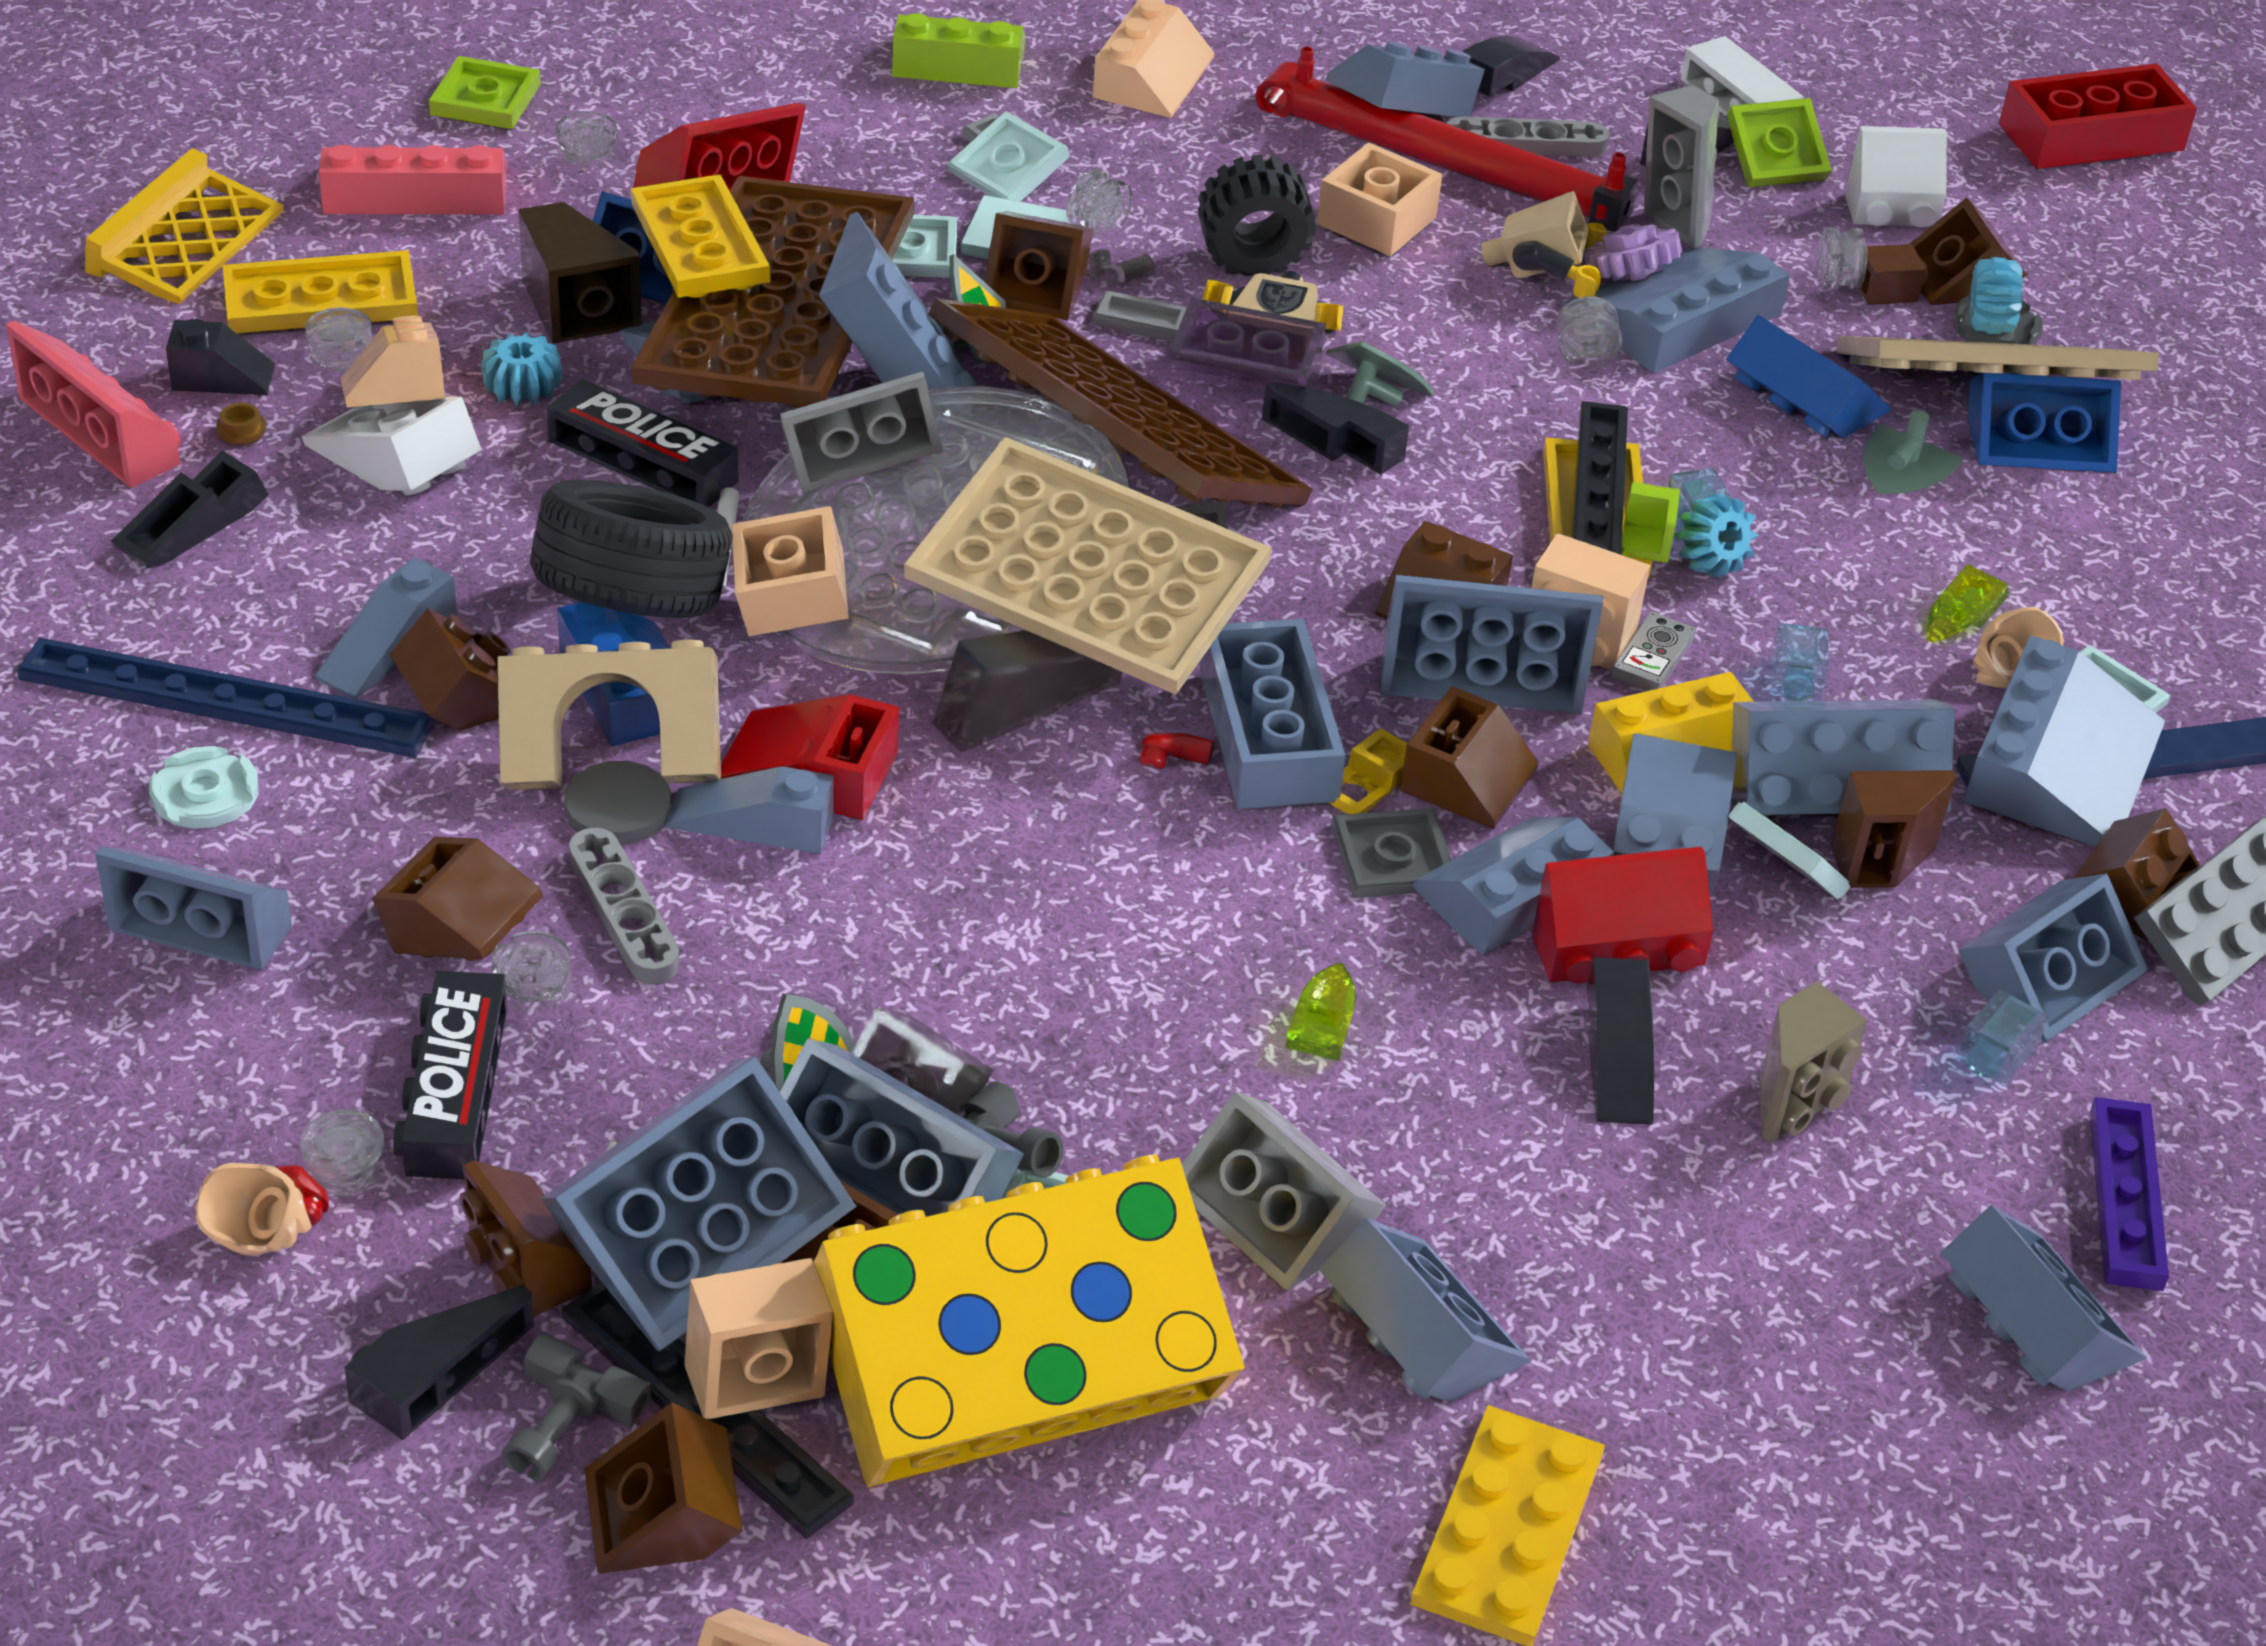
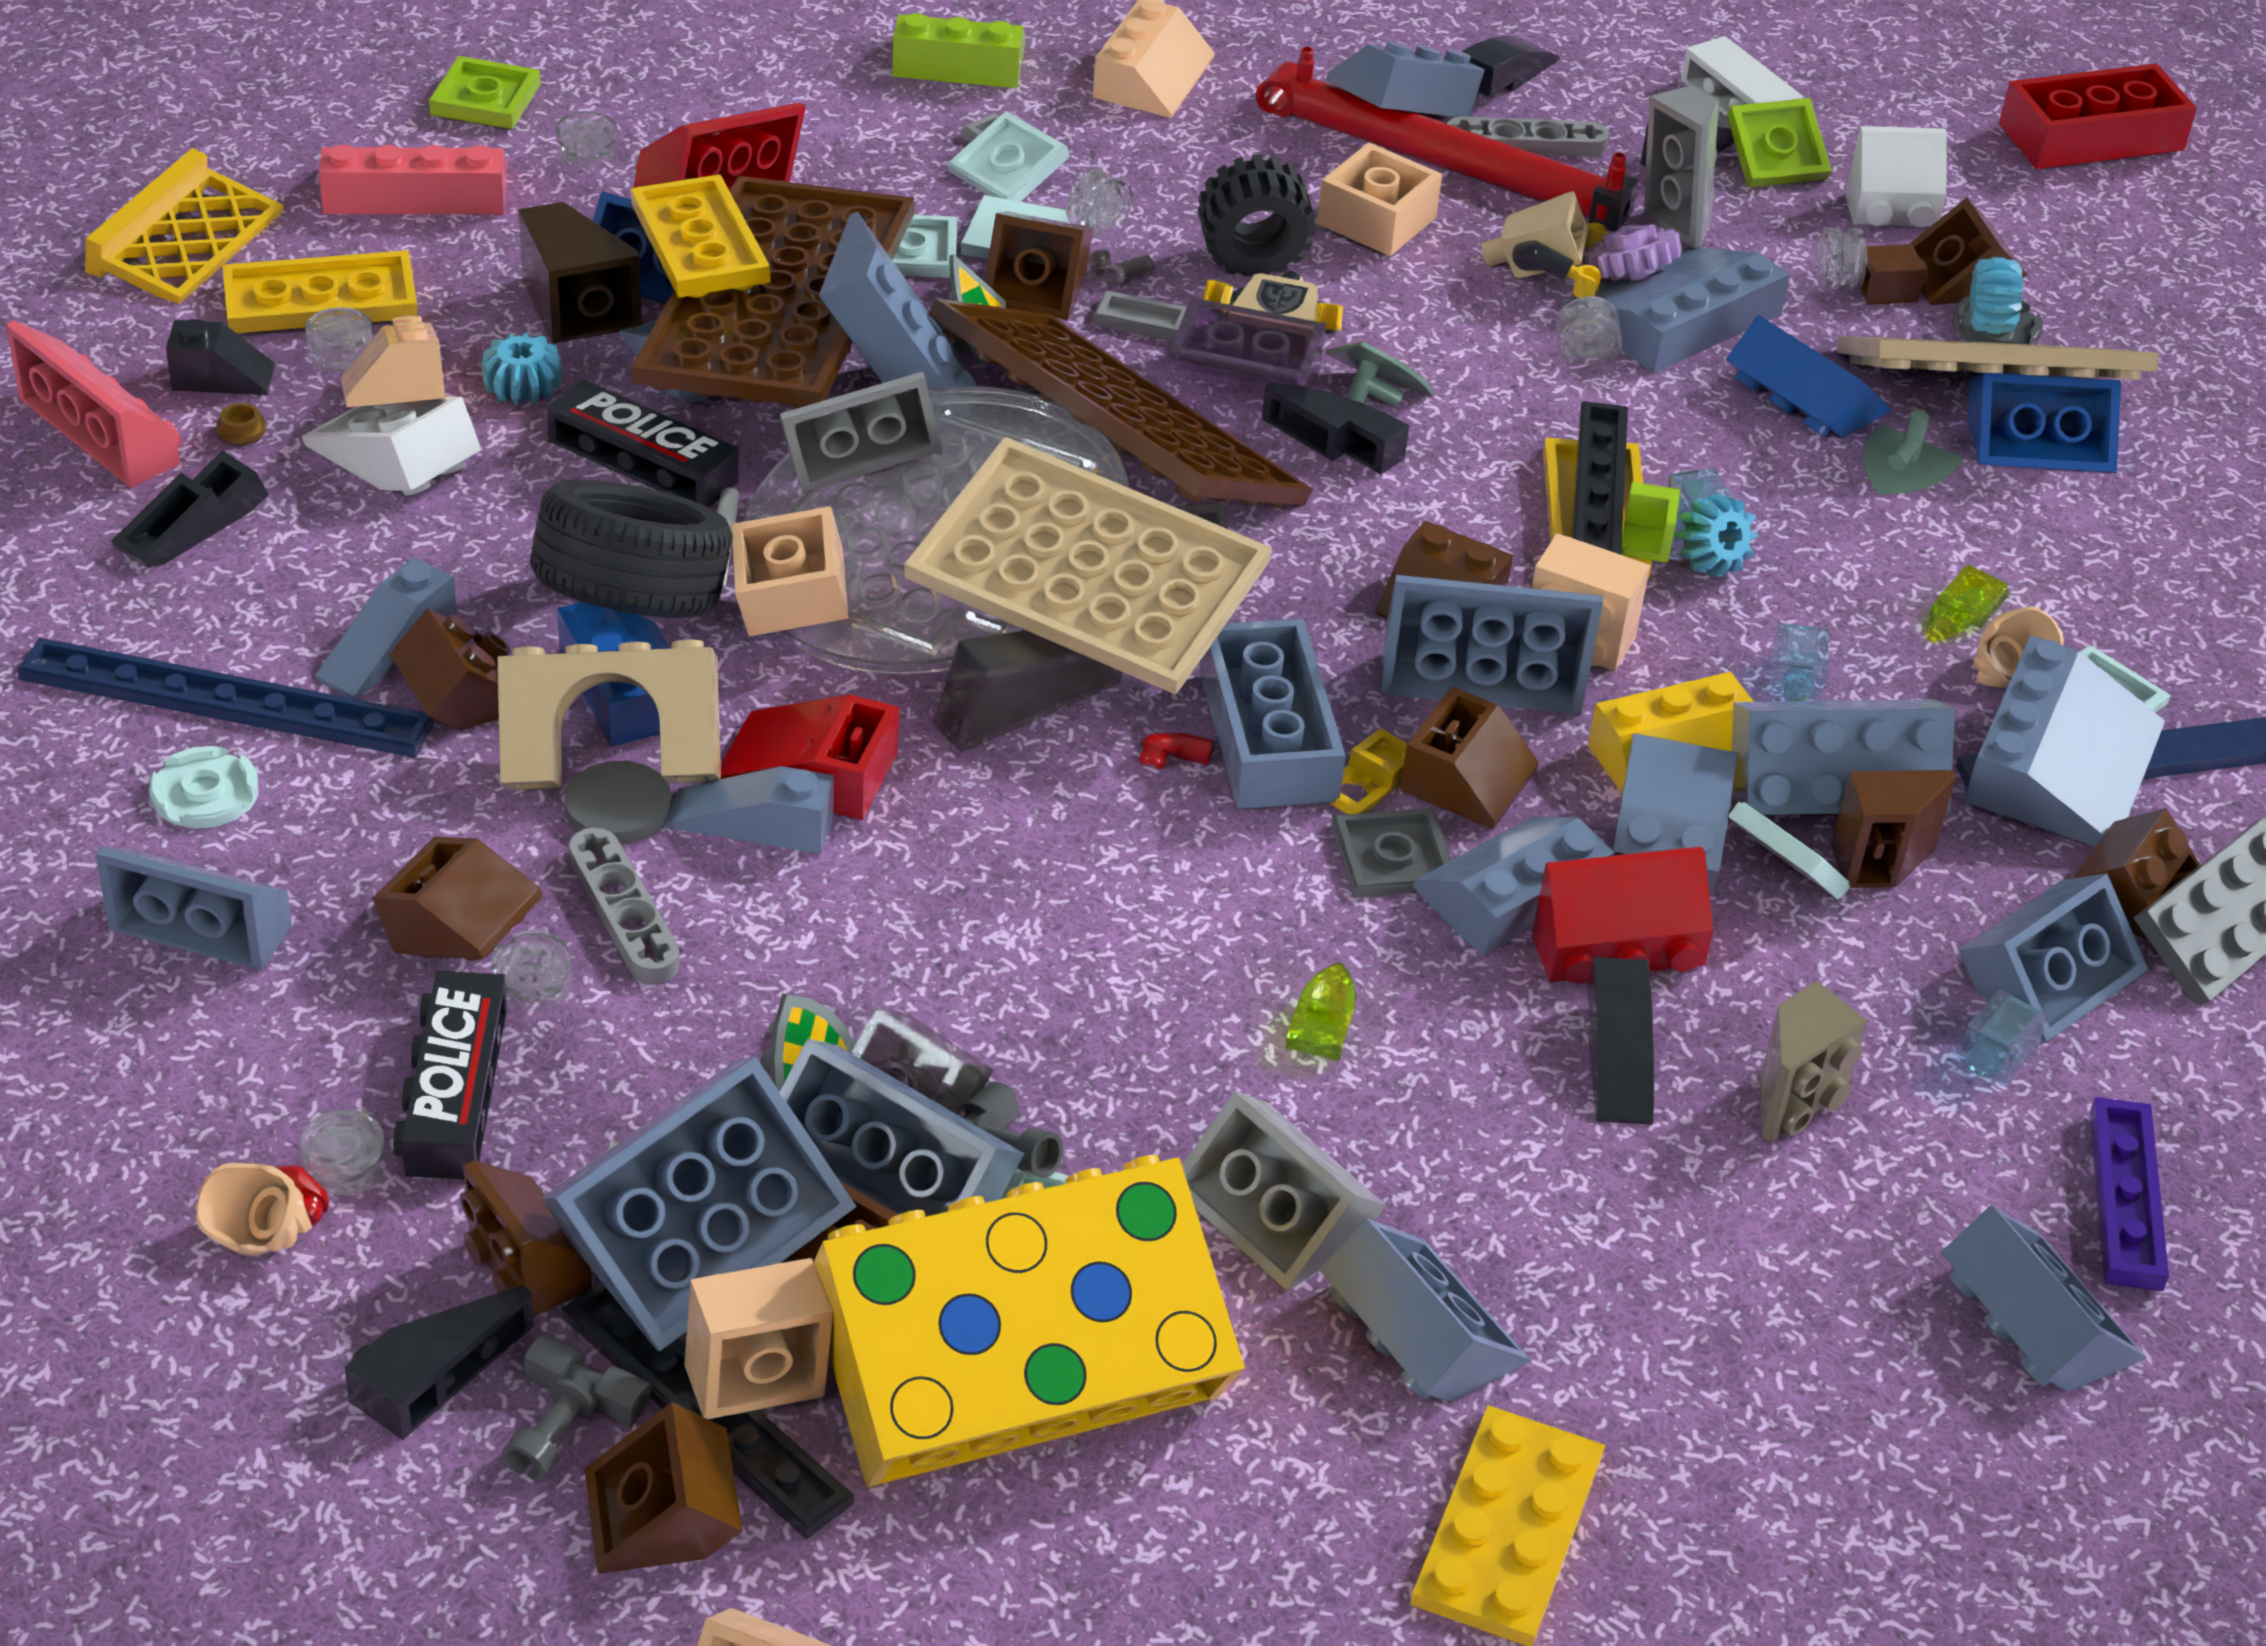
light grey tile [1611,611,1697,691] -> none

